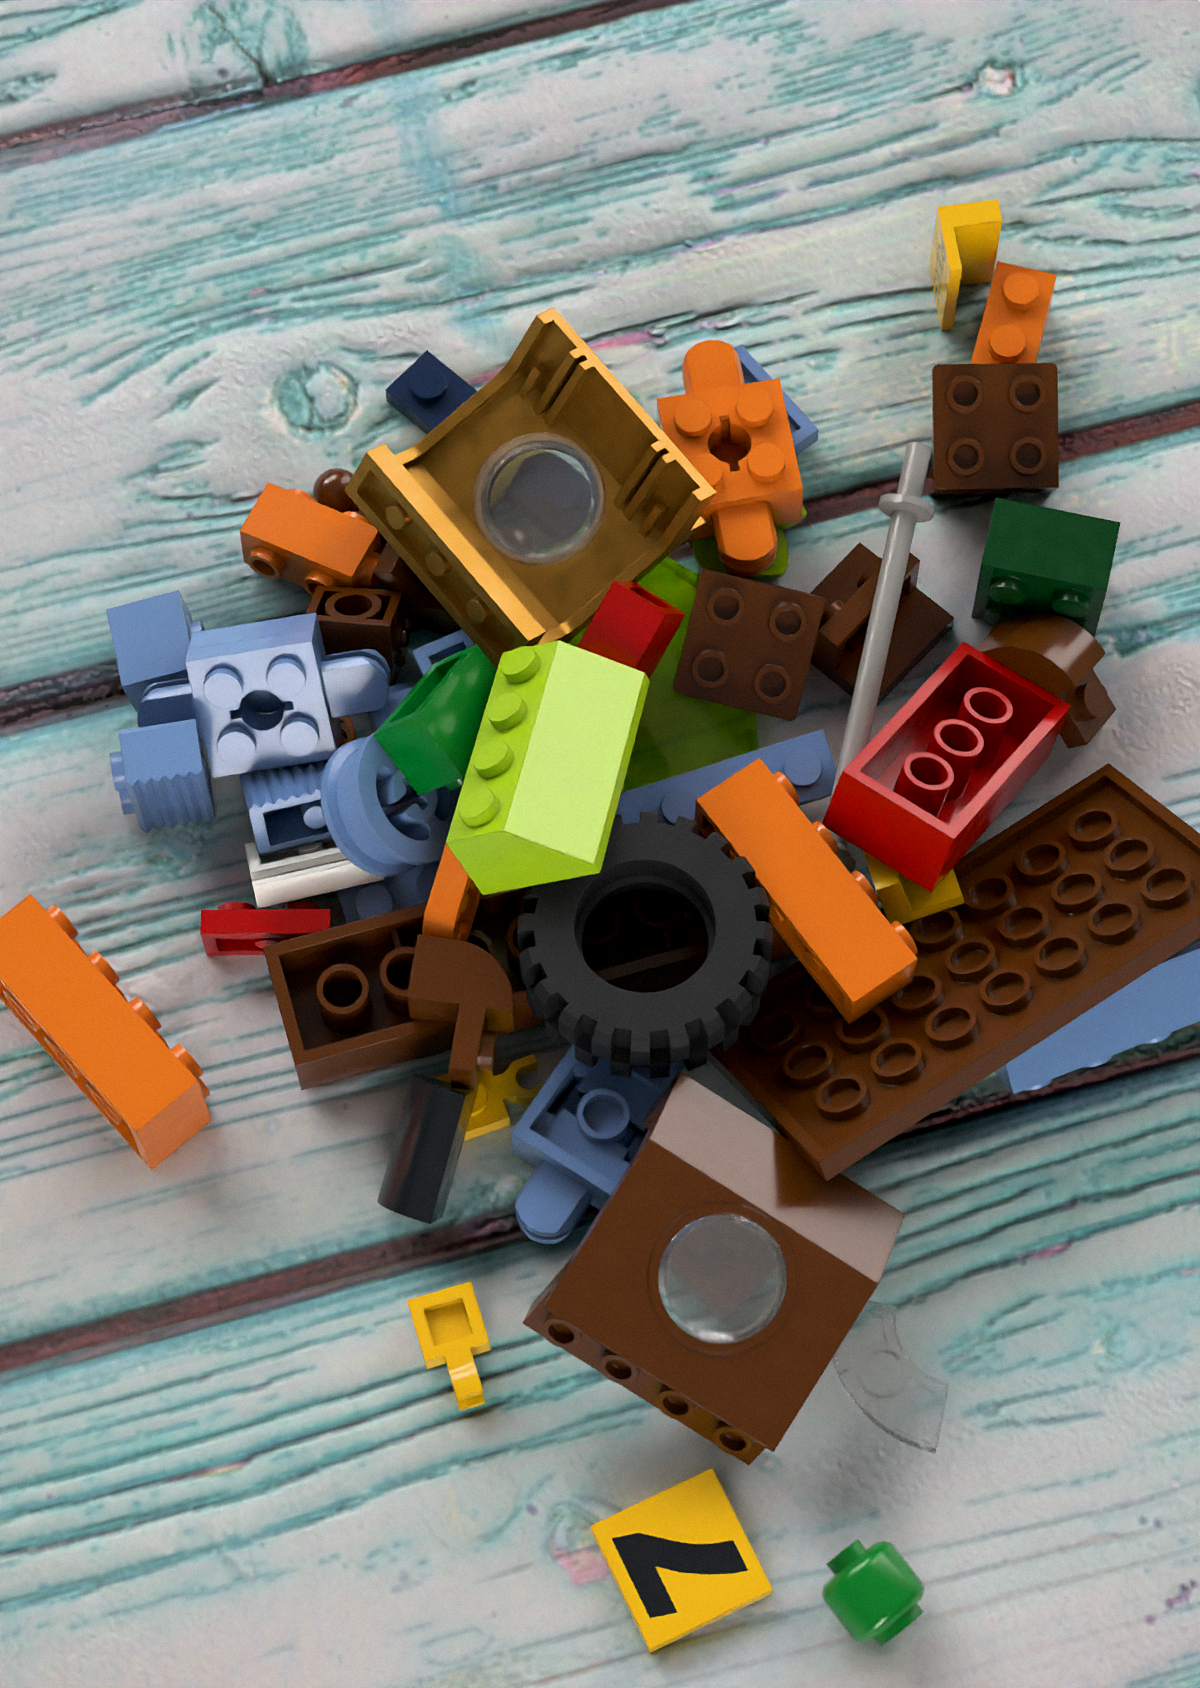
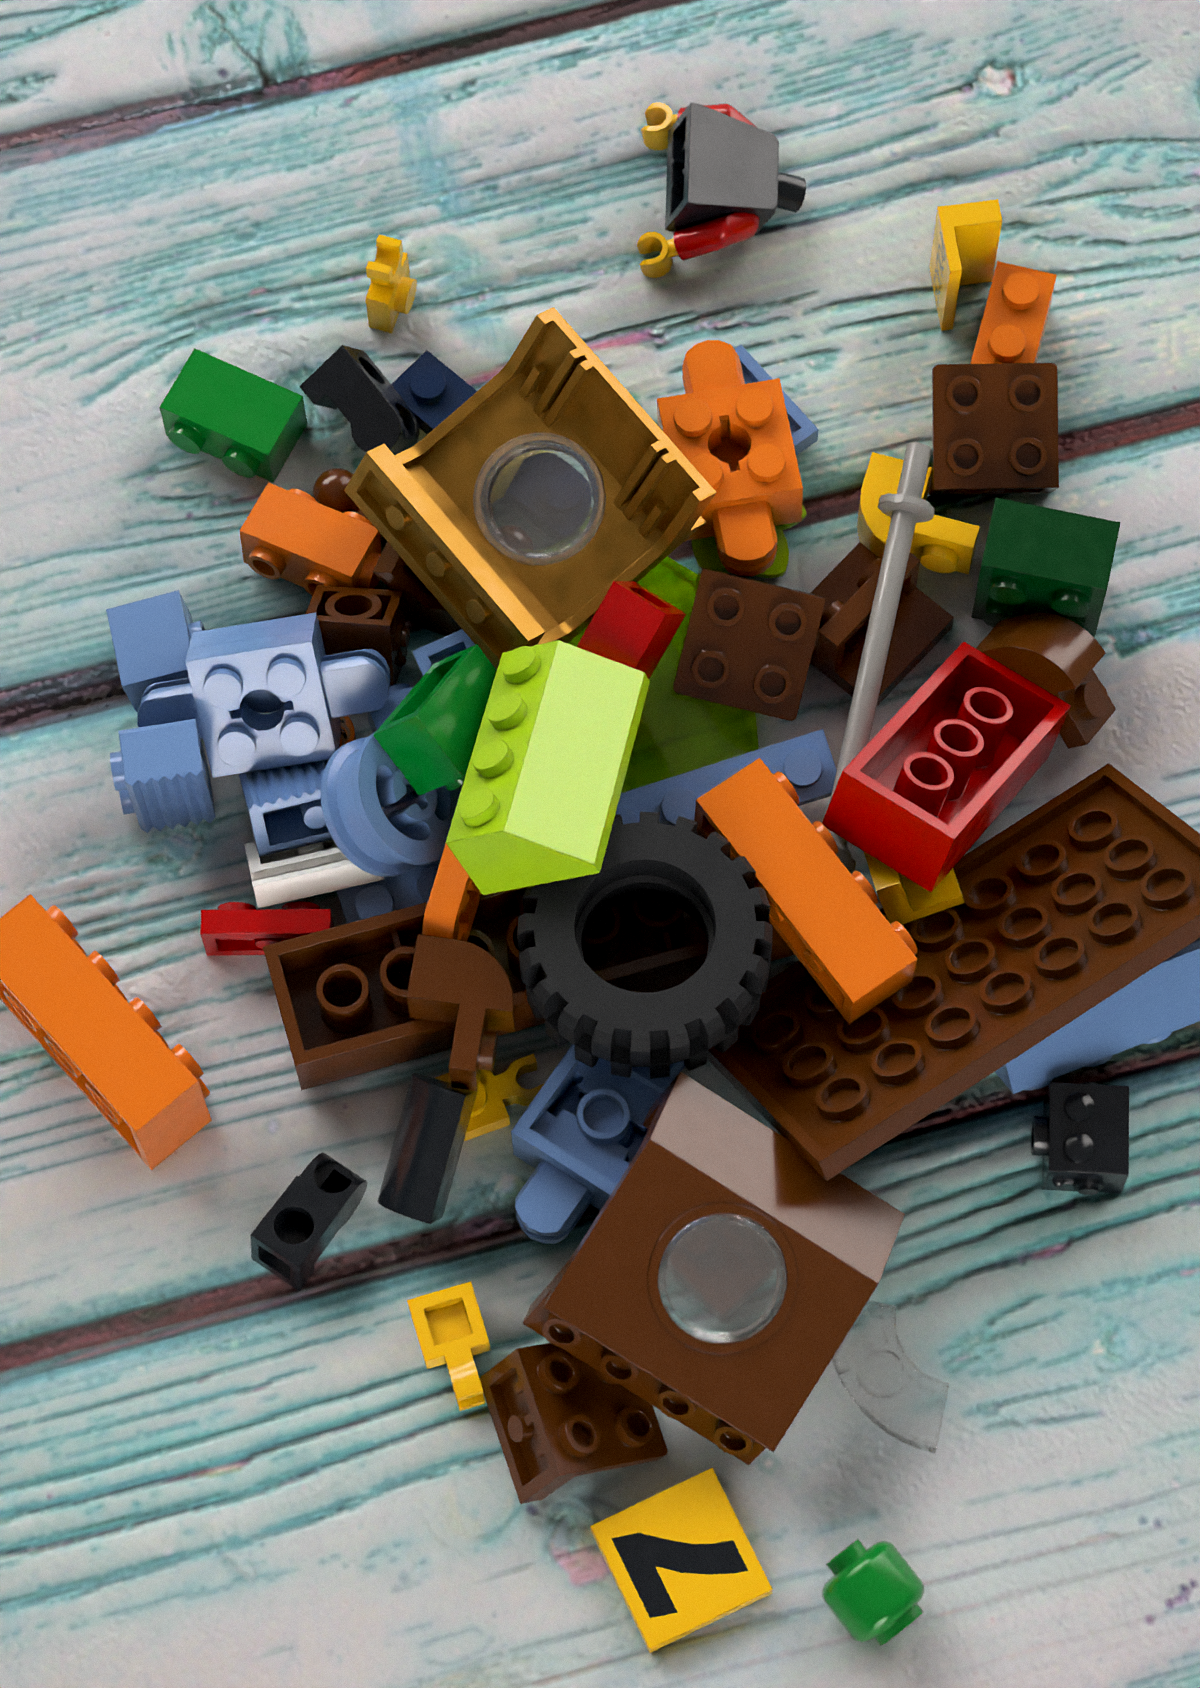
none -> green piece [160,348,307,483]
none -> black leg [250,1152,368,1291]
none -> black leg [299,345,420,455]
none -> yellow plate [365,234,417,334]
none -> reddish brown bracket [480,1343,668,1504]
none -> torso [637,102,806,278]
none -> yellow brick [857,452,980,575]
none -> black head [1031,1082,1129,1195]

